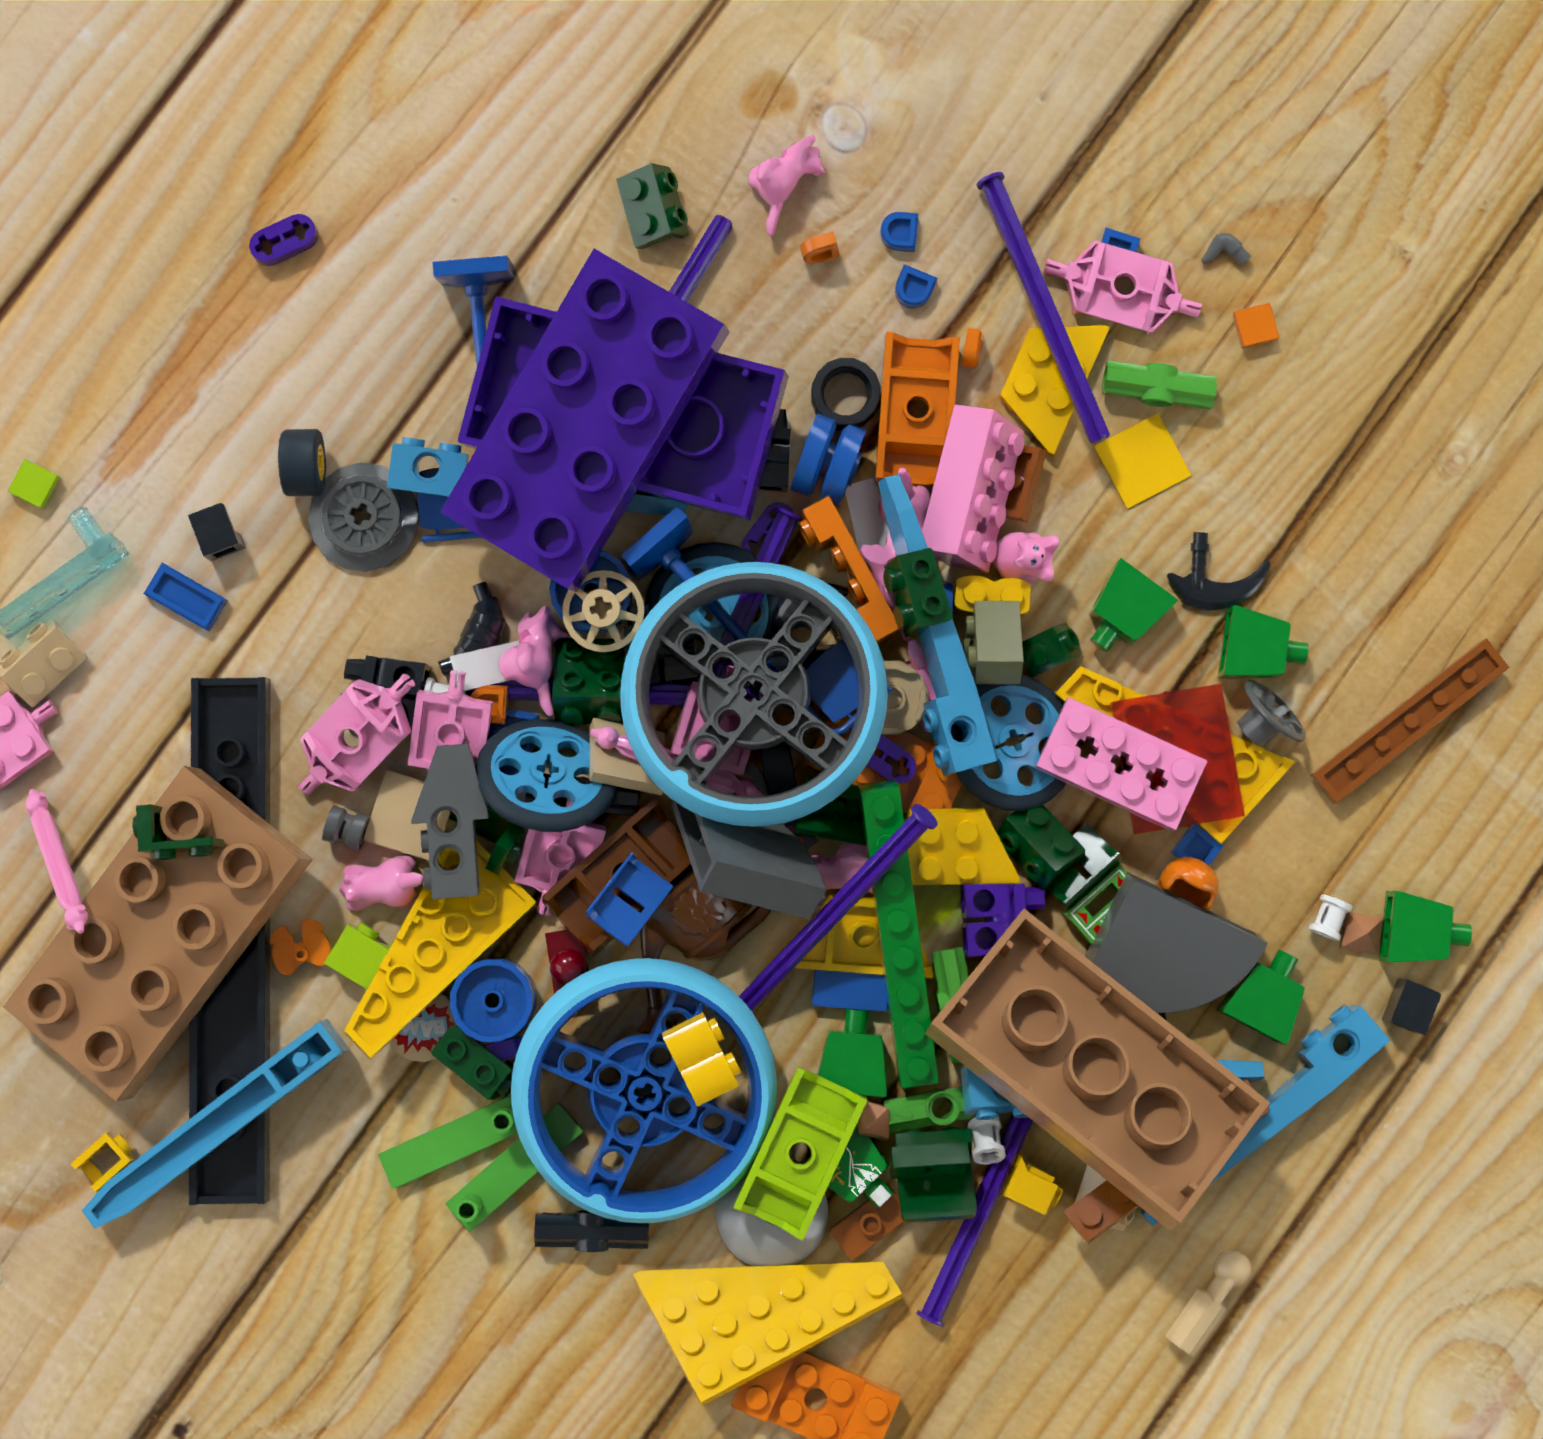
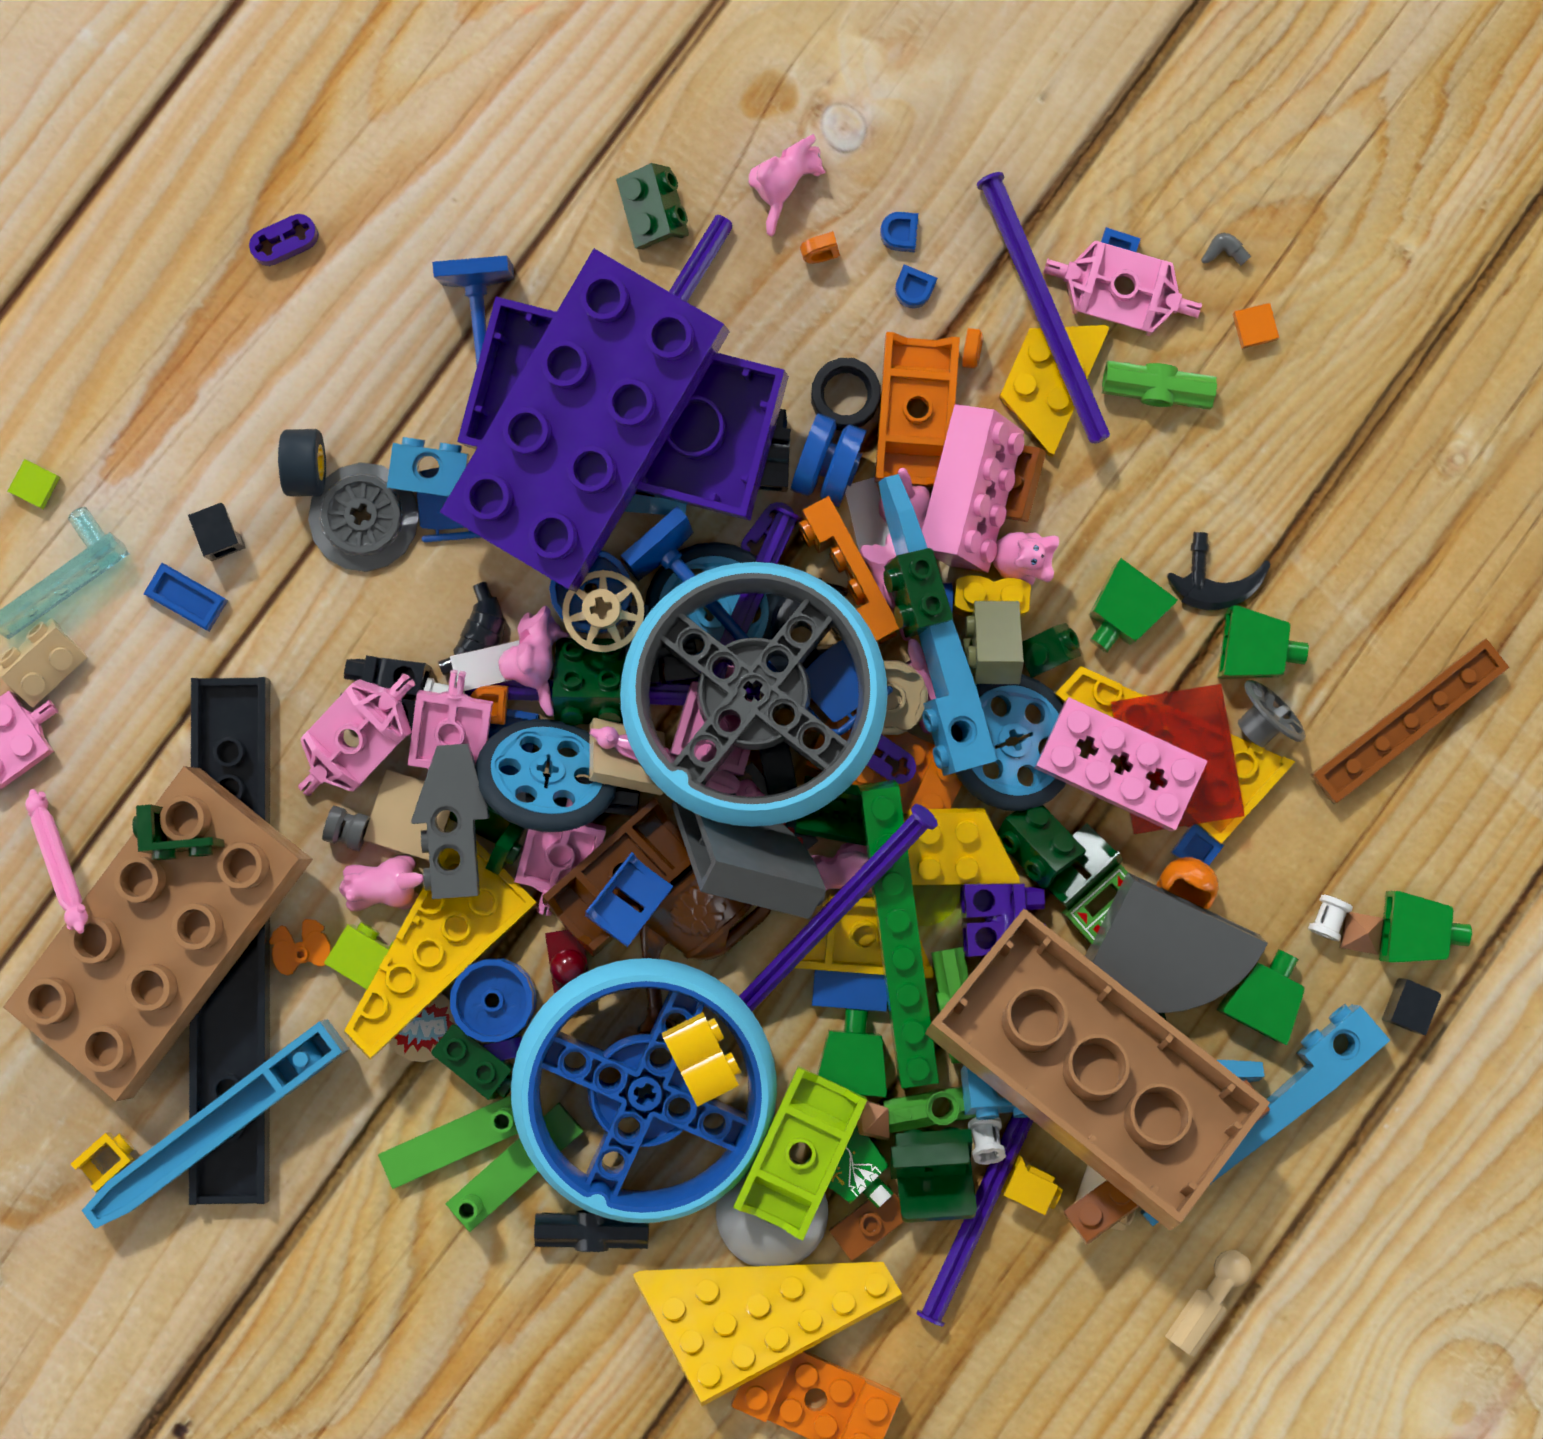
yellow piece [1094,413,1192,509] -> none

